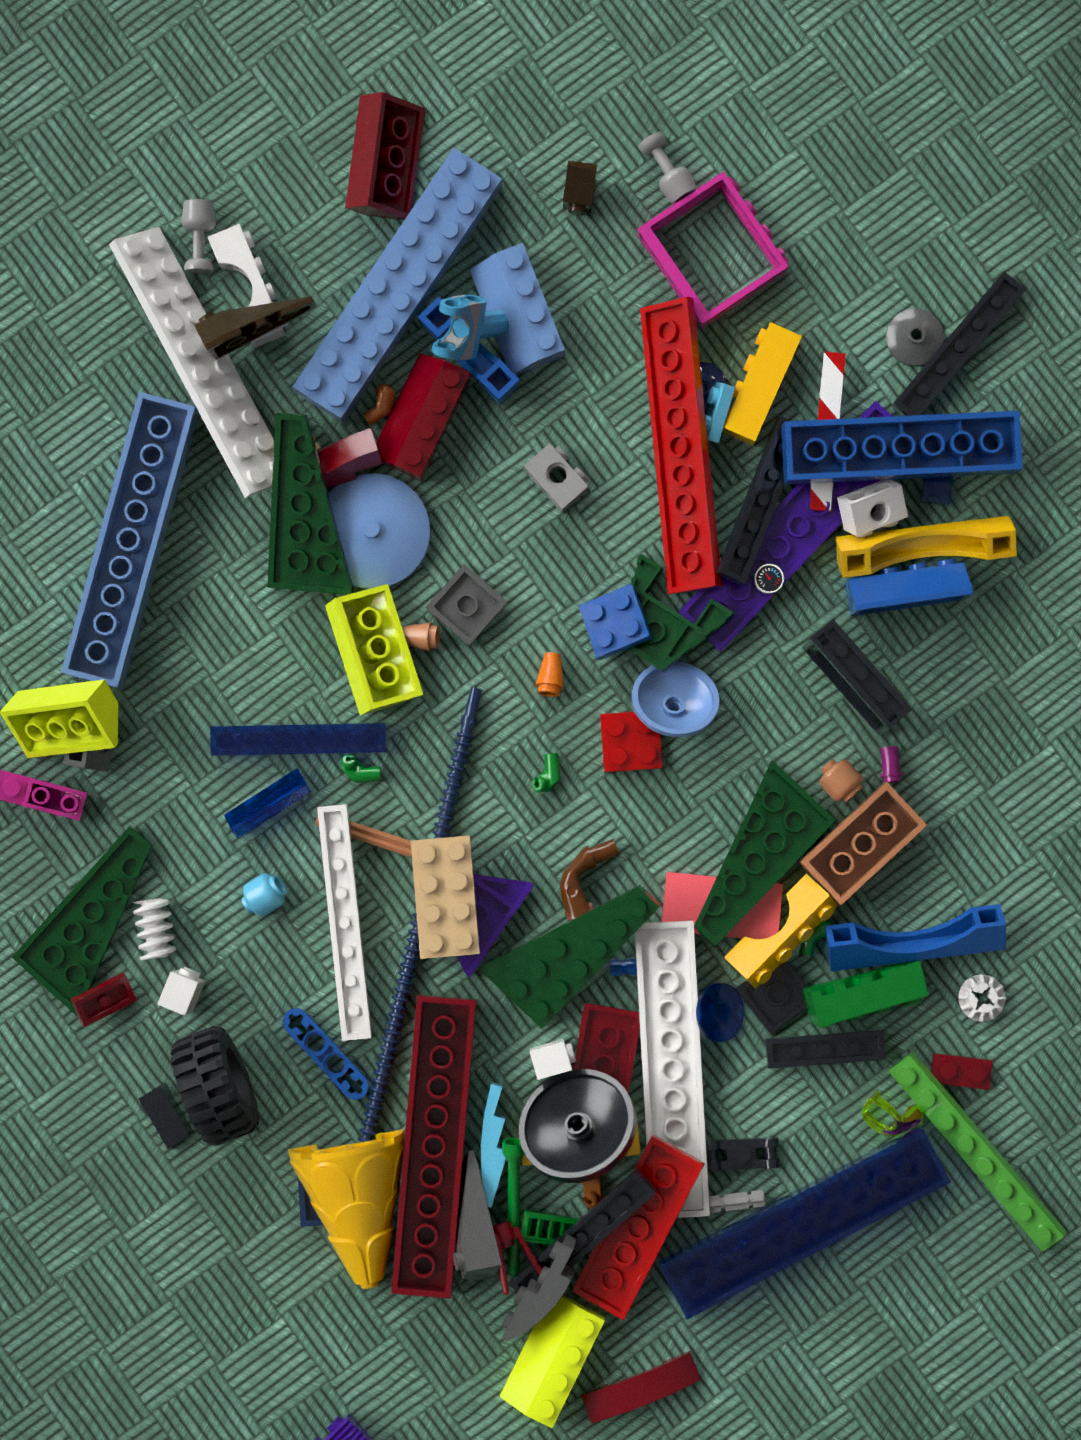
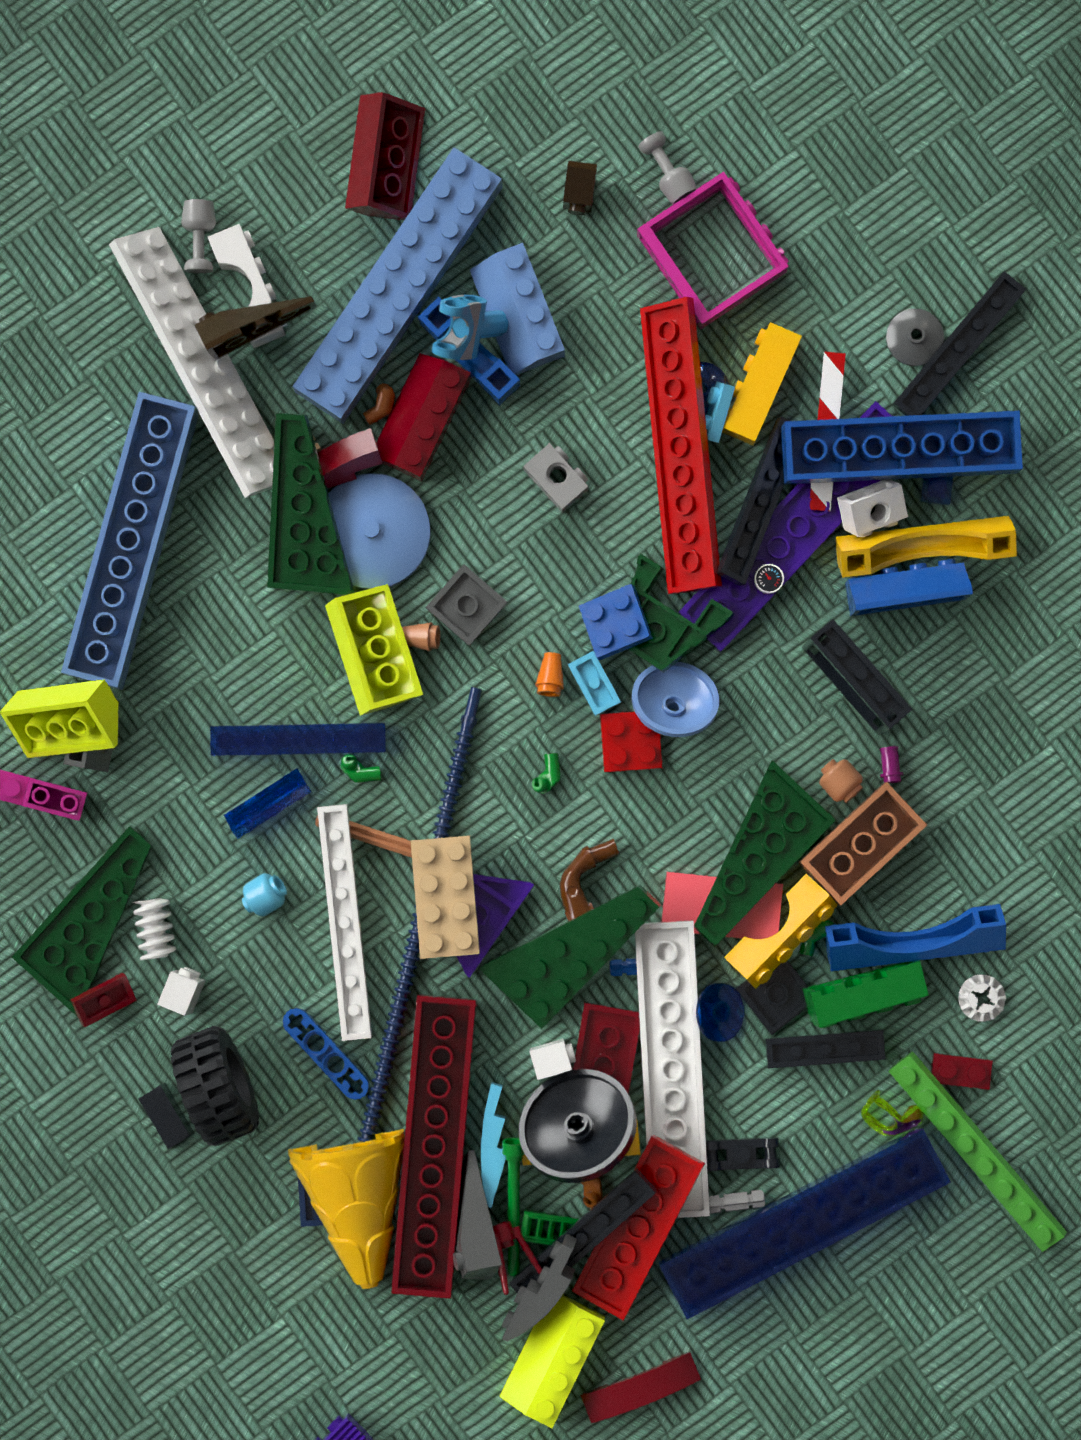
none -> medium azure plate [568,651,621,716]

